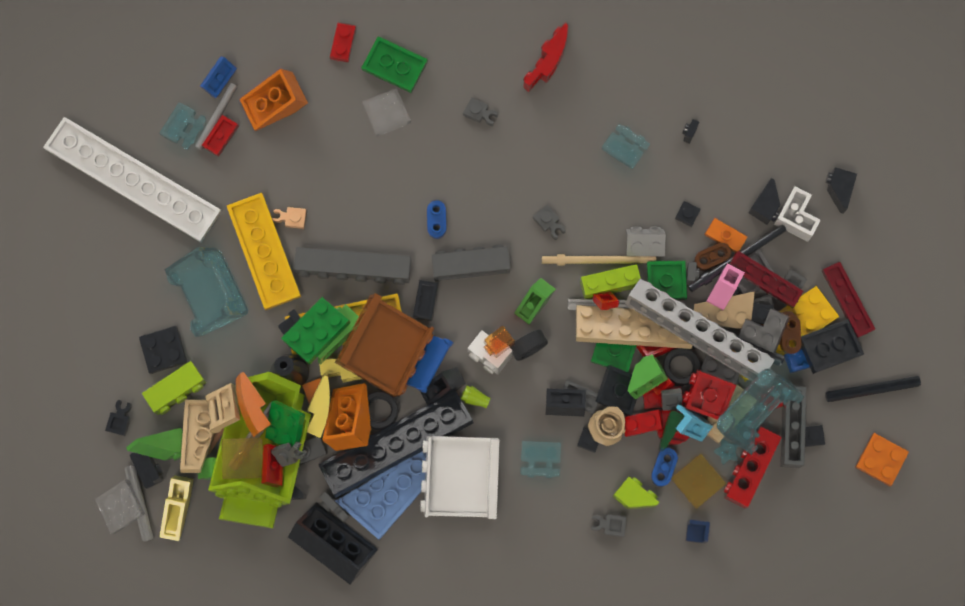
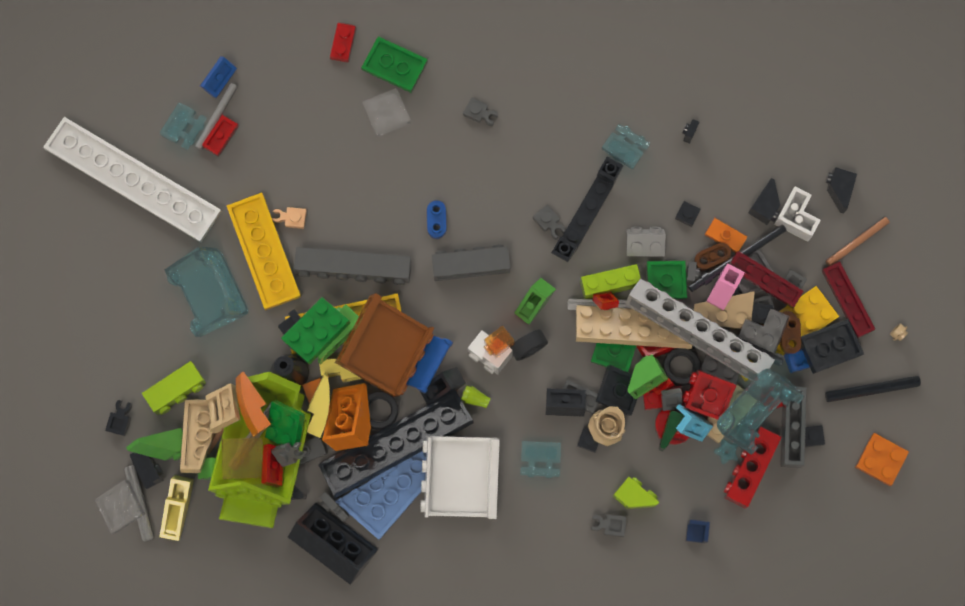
black plate [139,326,187,374] -> none
orange slope [239,69,308,131] -> none
black plate [413,280,438,321] -> none
red slope [523,23,568,92] -> none
tan bar [542,254,656,266] -> none
red plate [624,410,664,437] -> none
blue plate [651,448,678,487] -> none
clear yellow plate [671,454,726,509] -> none
none -> black slope [551,157,624,262]
none -> nougat bar [826,217,890,266]
none -> tan plate [890,323,908,341]

